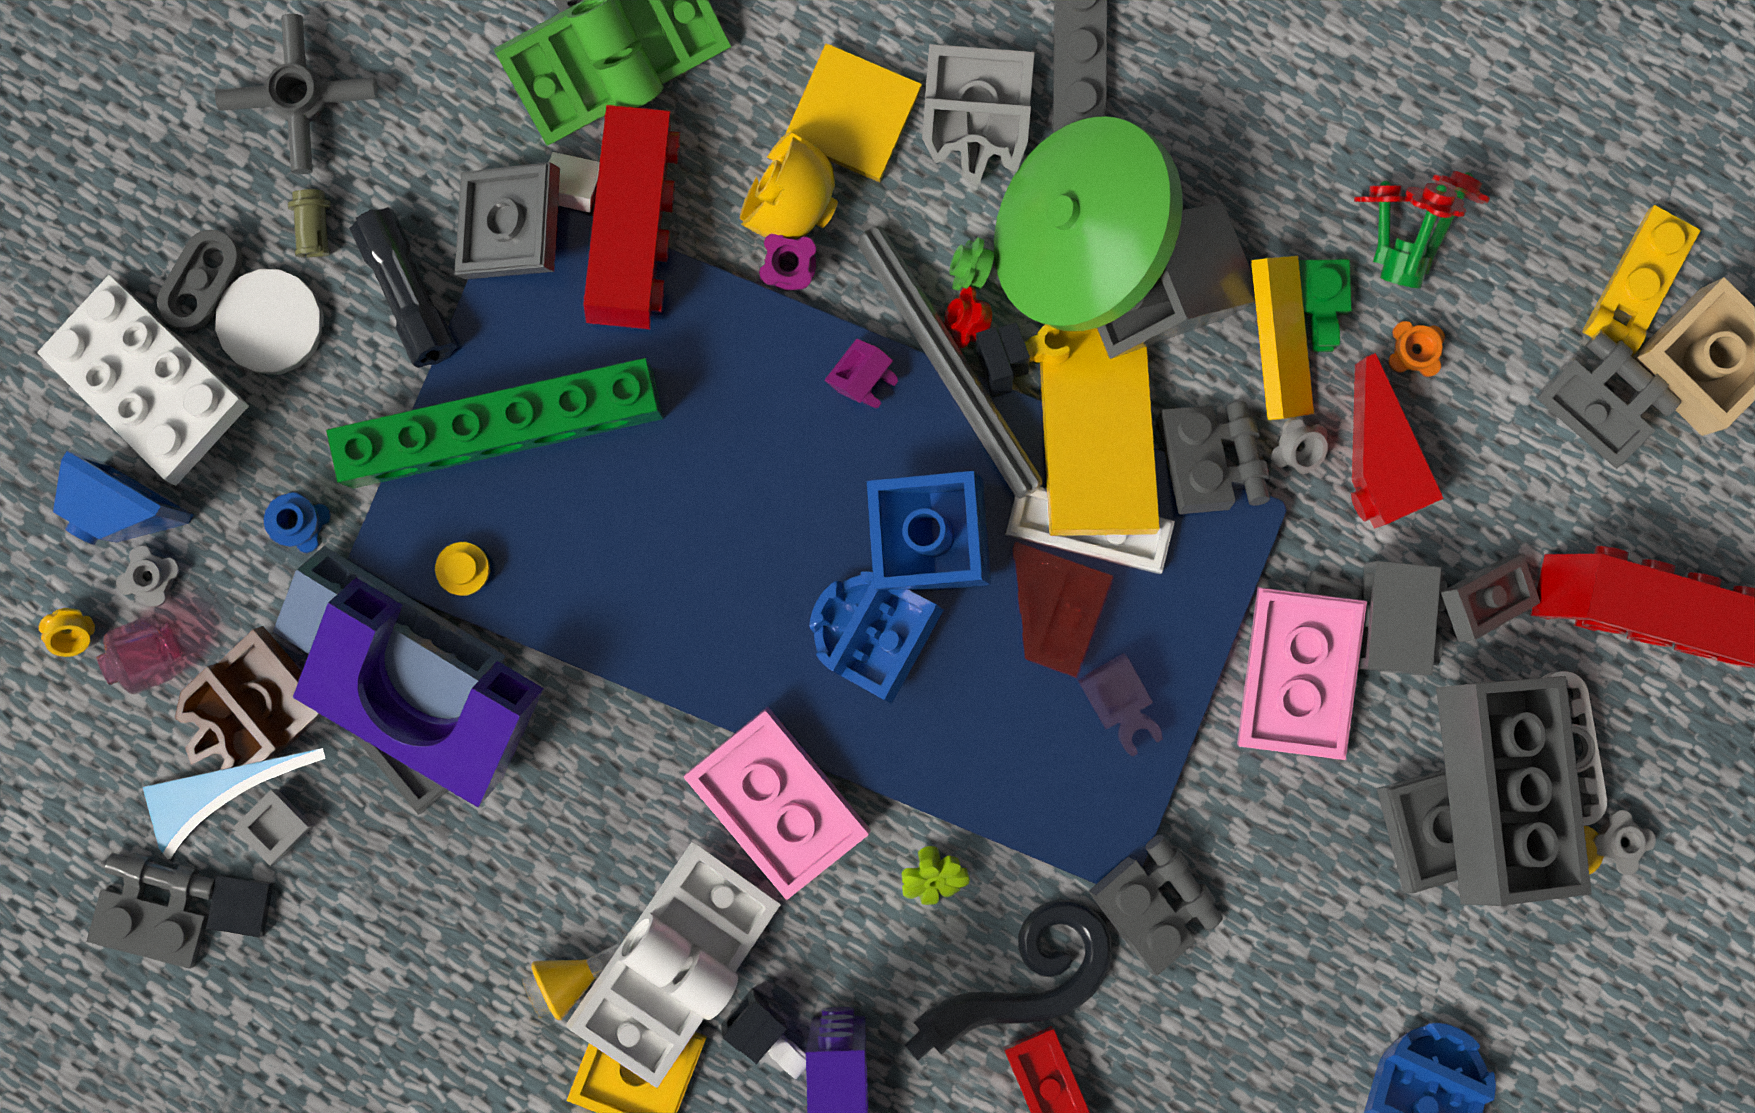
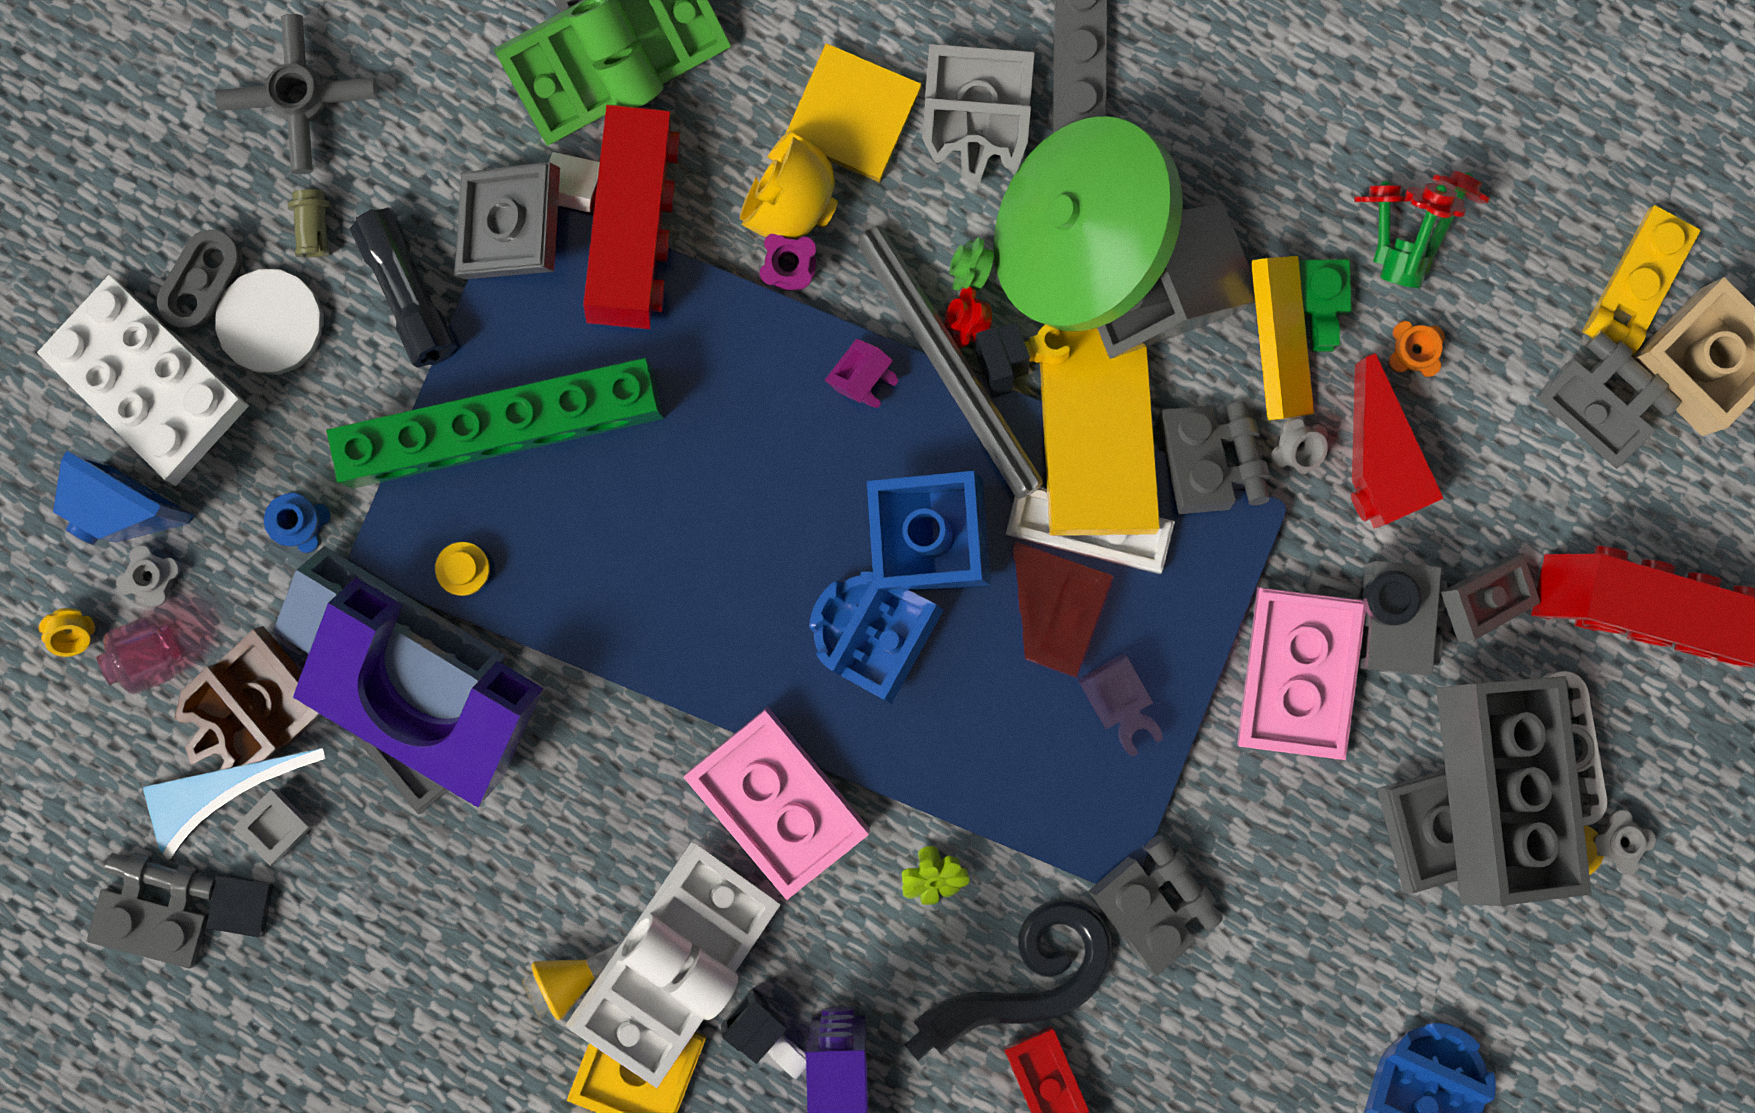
none -> black tile [1363,571,1422,626]

